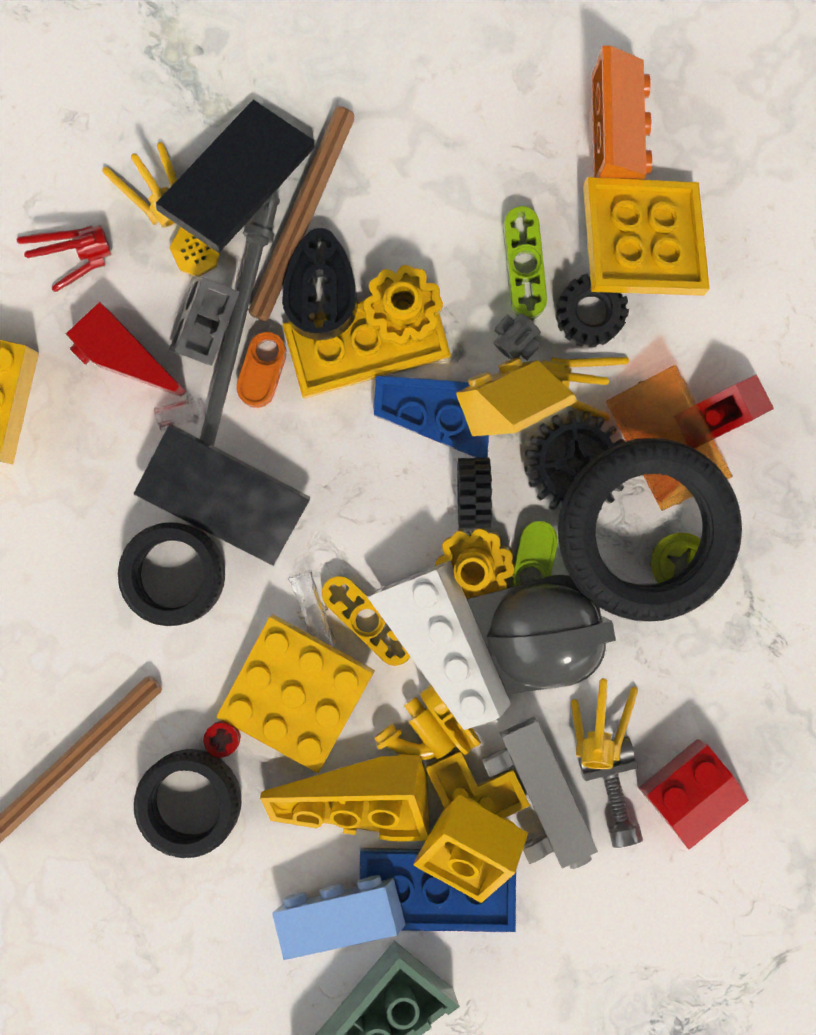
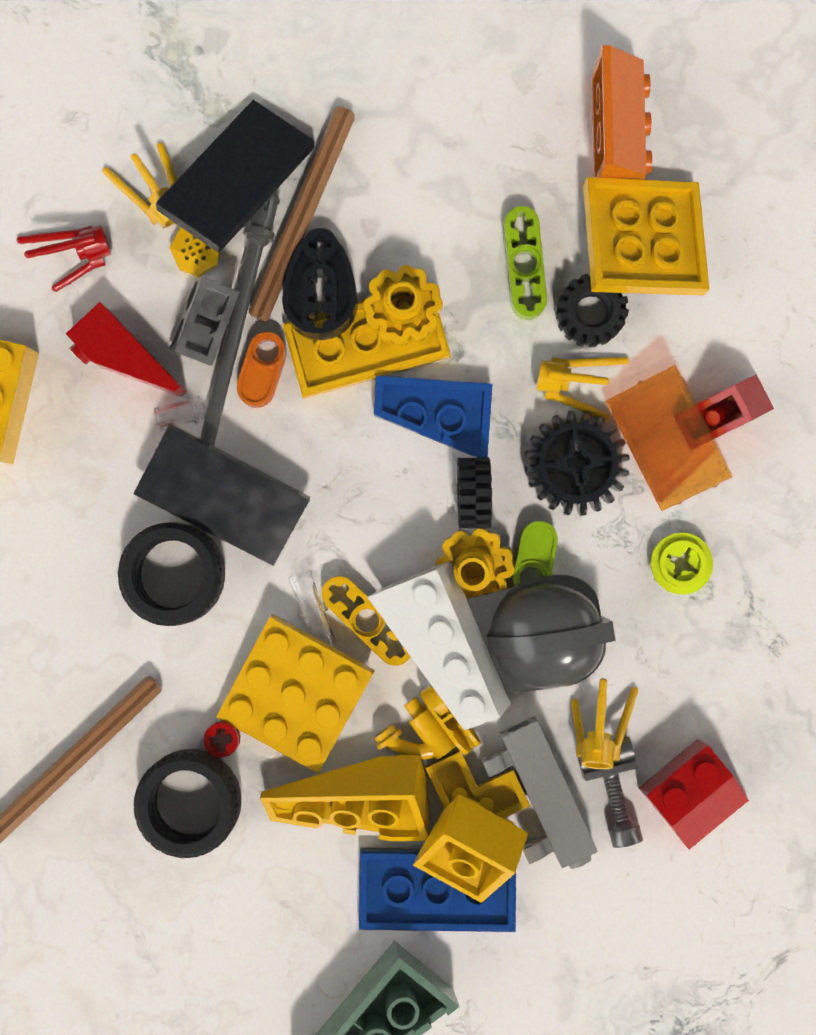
light blue brick [272,875,405,960] -> none
yellow slope [456,357,577,436] -> none
dark grey gear [493,313,541,361] -> none
black tyre [558,438,742,622] -> none

